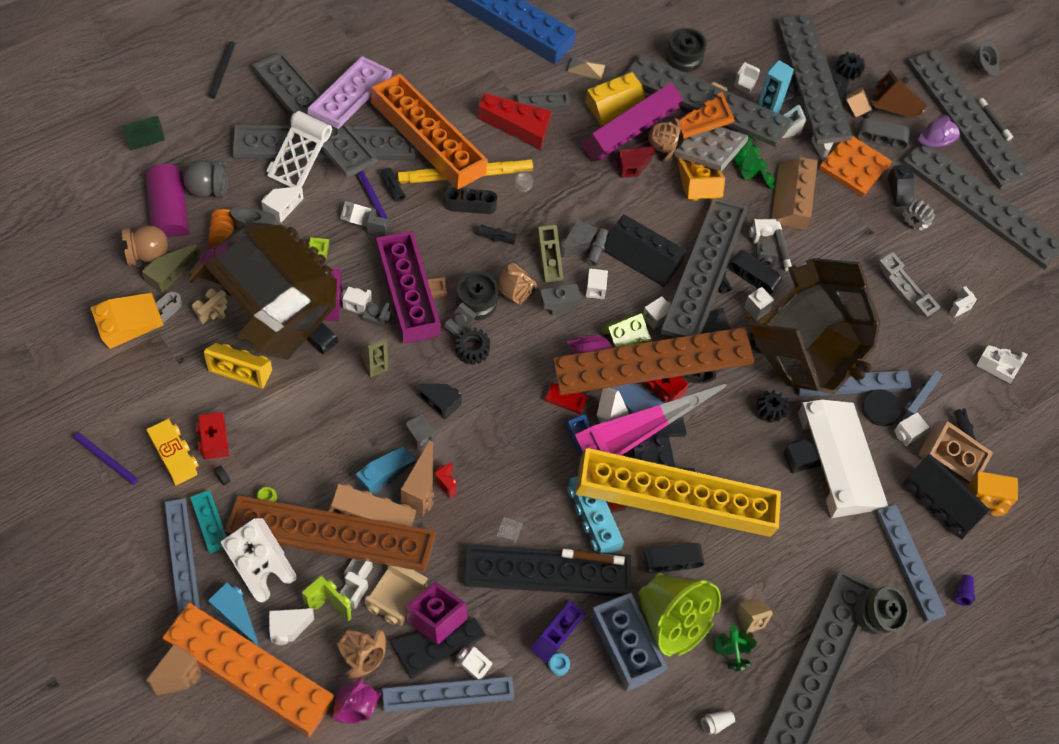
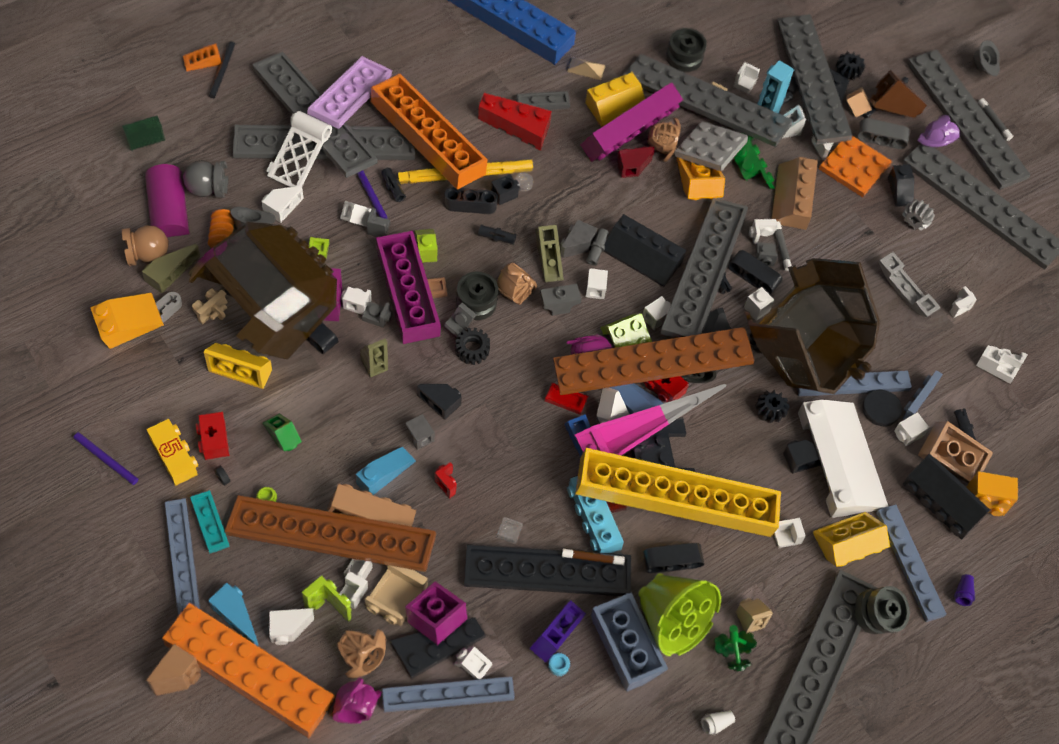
white brick [220,518,297,603] -> none
medium nougat slope [401,440,434,517] -> none
orange wing [679,92,734,139] -> none
none -> orange slope [183,44,221,71]
none -> green slope [263,413,302,452]
none -> lime slope [415,229,437,263]
none -> black brick [491,174,520,205]
none -> white panel [774,518,806,548]
none -> yellow slope [813,512,890,567]

